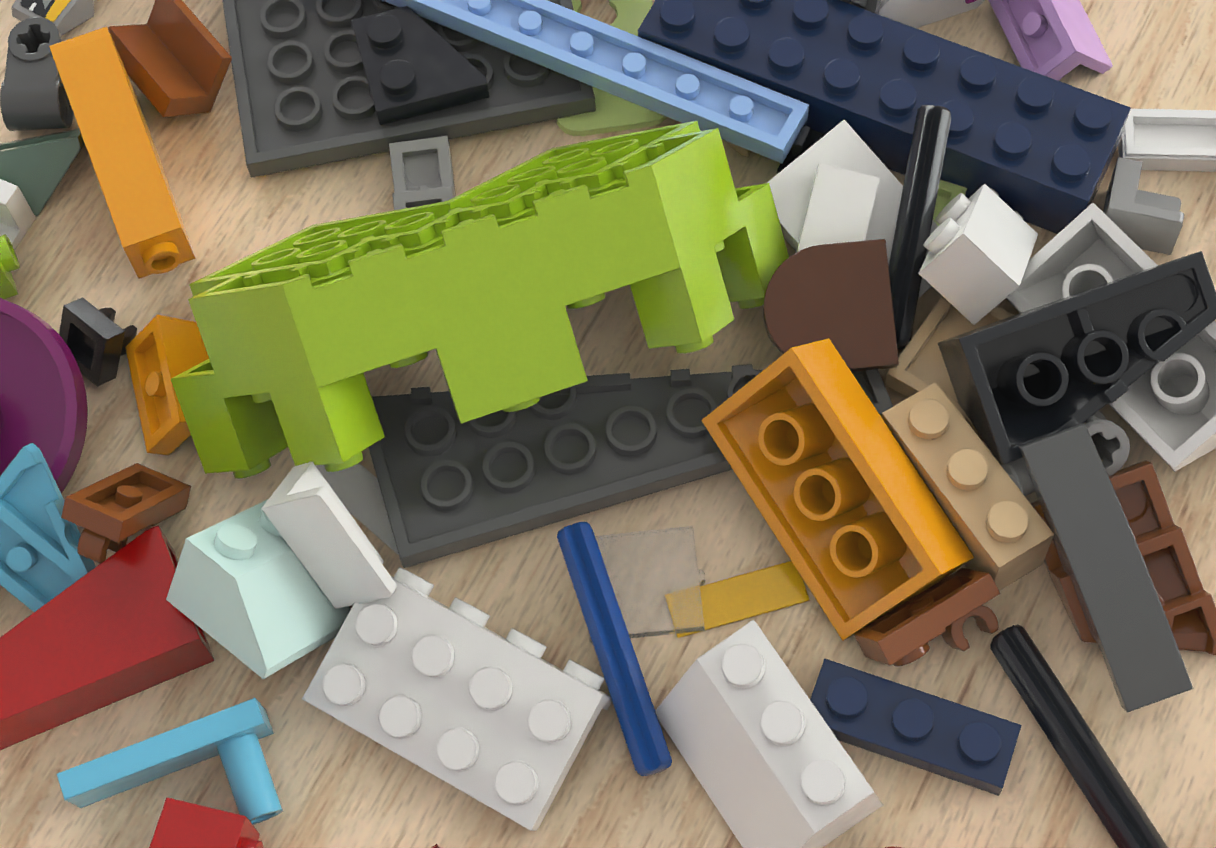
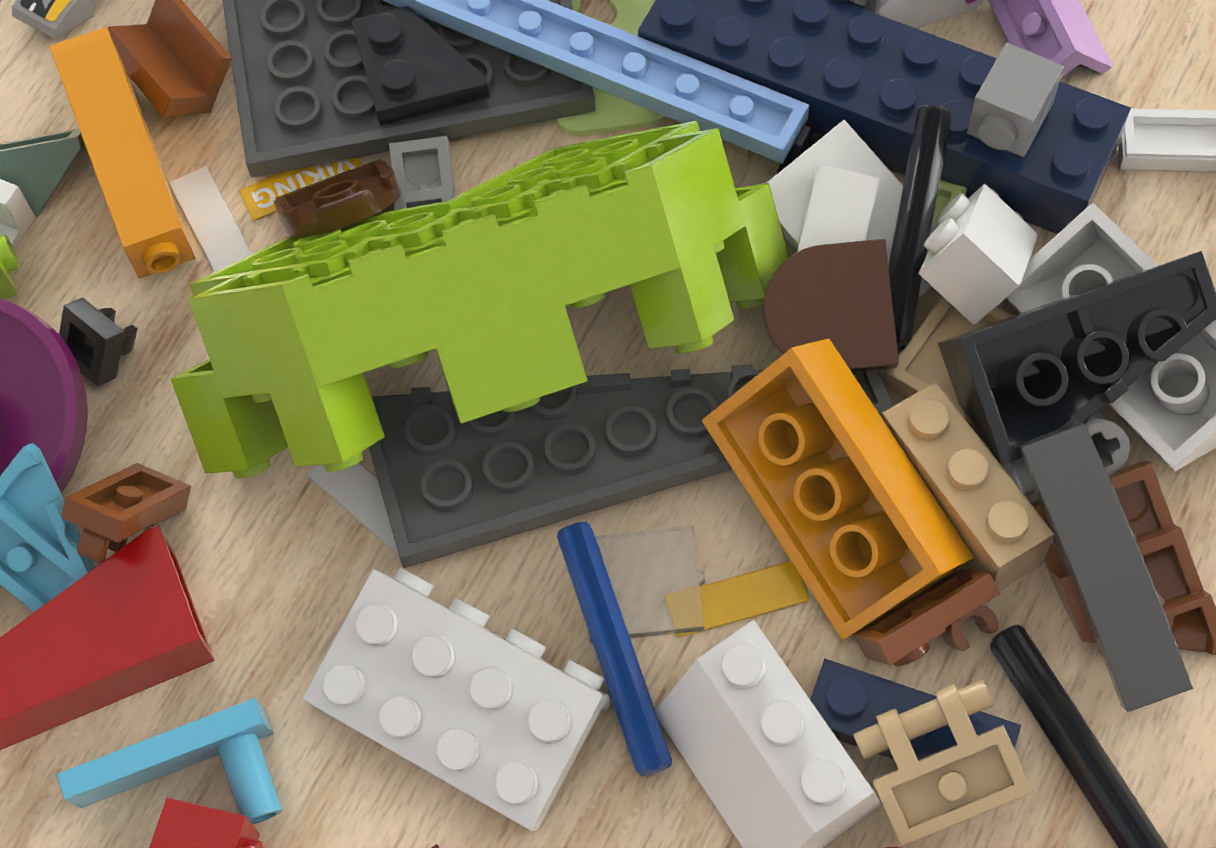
dark grey piece [0,17,74,131] -> none
light orange panel [125,315,209,456] -> none
light aqua slope [166,499,350,679] -> none
white panel [261,461,397,609] -> none
light grey panel [1103,157,1184,255] -> none
none -> white sticker [169,166,252,272]
none -> yellow sticker [238,157,363,221]
none -> reddish brown tile [273,159,401,236]
none -> tan plate [853,679,1034,847]
none -> light grey brick [967,42,1064,157]

